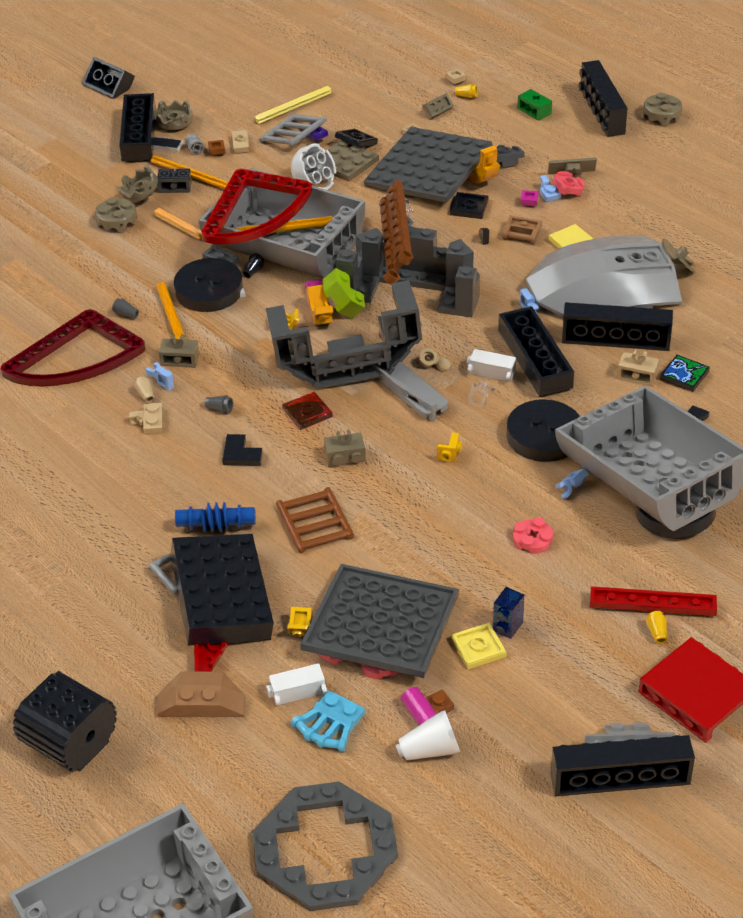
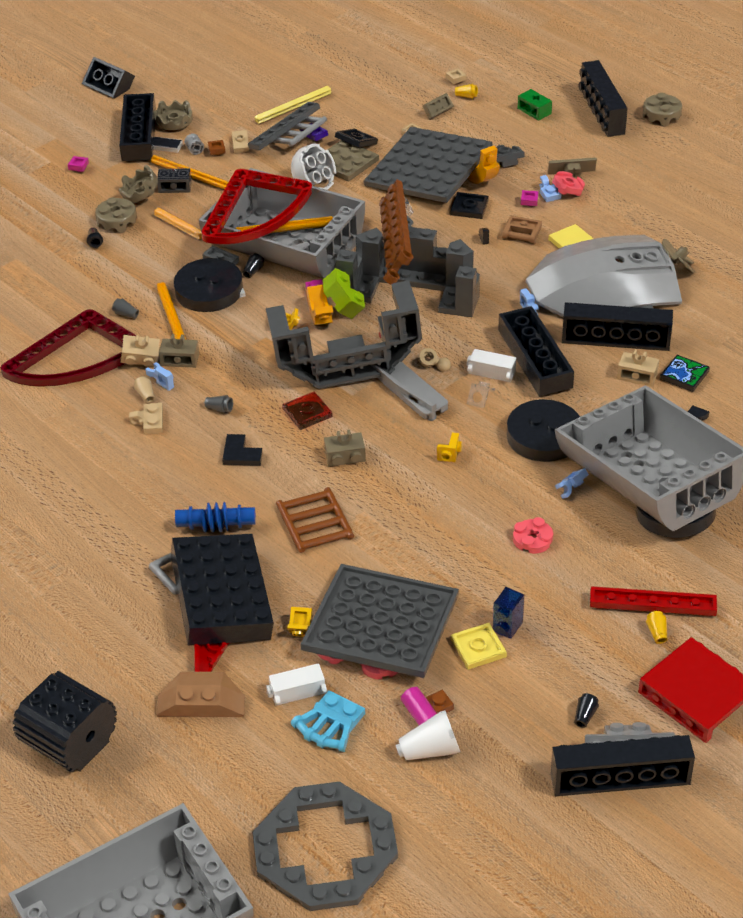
none -> dark pink plate [68,156,89,172]
none -> black cone [87,228,103,248]
none -> tan brick [121,335,160,367]
none -> dark grey tile [248,102,320,150]
none -> black cone [574,693,599,728]

